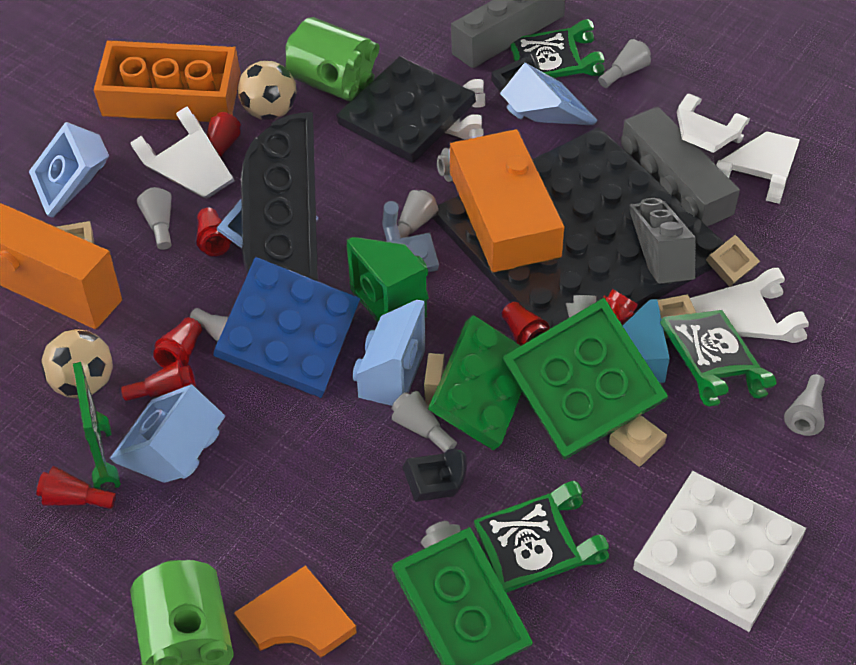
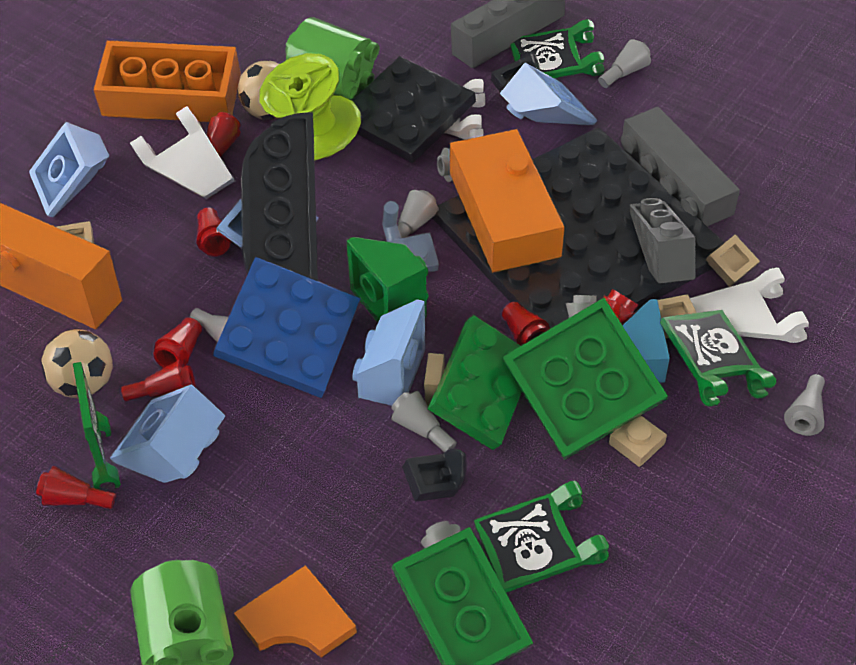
light grey cone [137,187,172,250] -> none
white plate [633,471,806,632] -> none
white flag [677,94,750,153] -> none
white flag [716,131,800,204] -> none
none -> lime piece [259,53,361,160]

